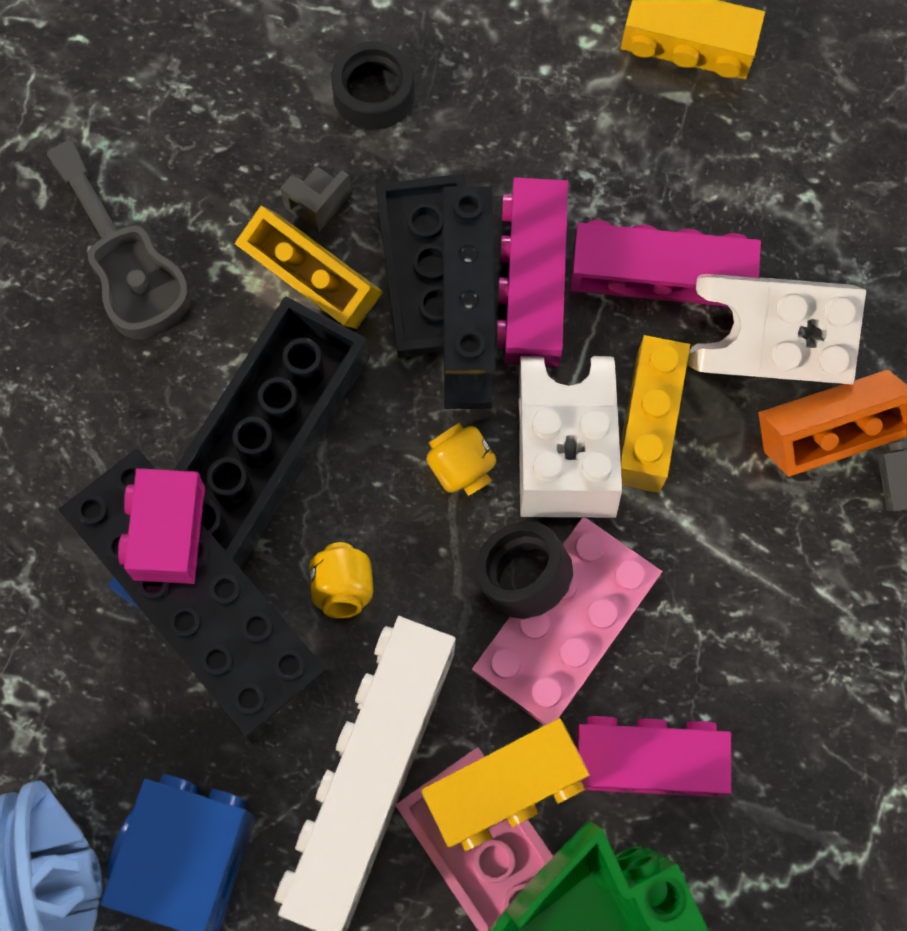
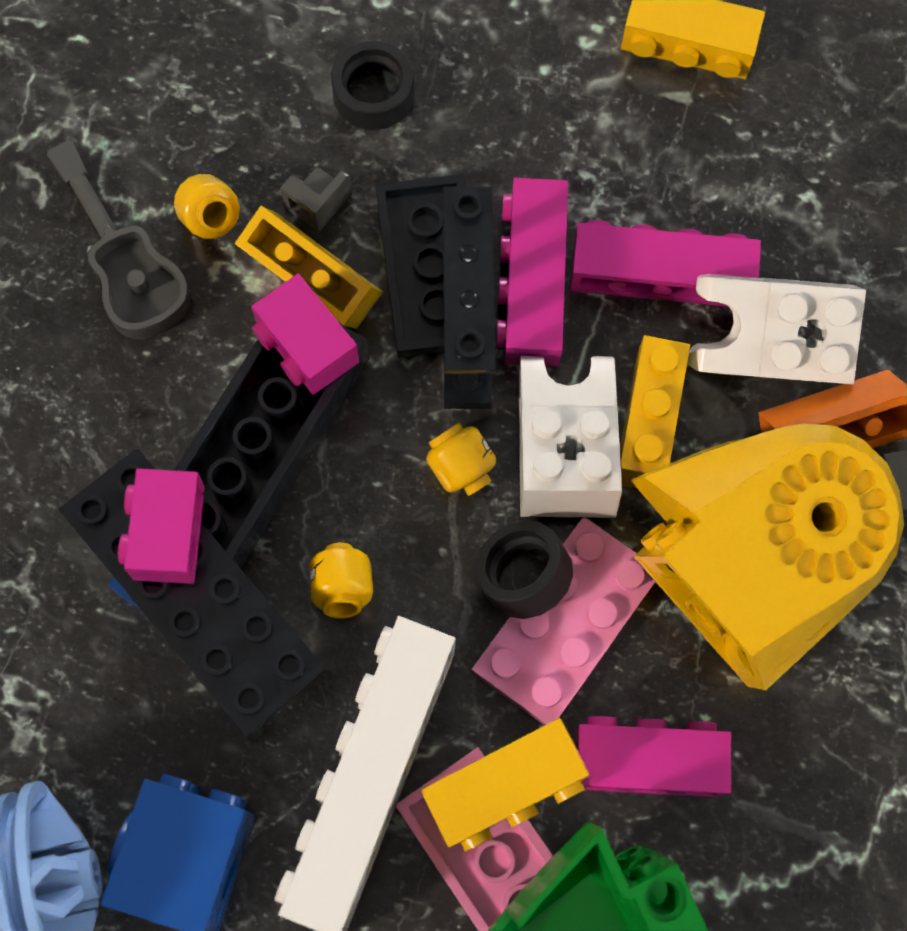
none -> yellow head [174,174,240,239]
none -> dark pink brick [251,273,359,395]
none -> yellow animal [630,423,904,691]

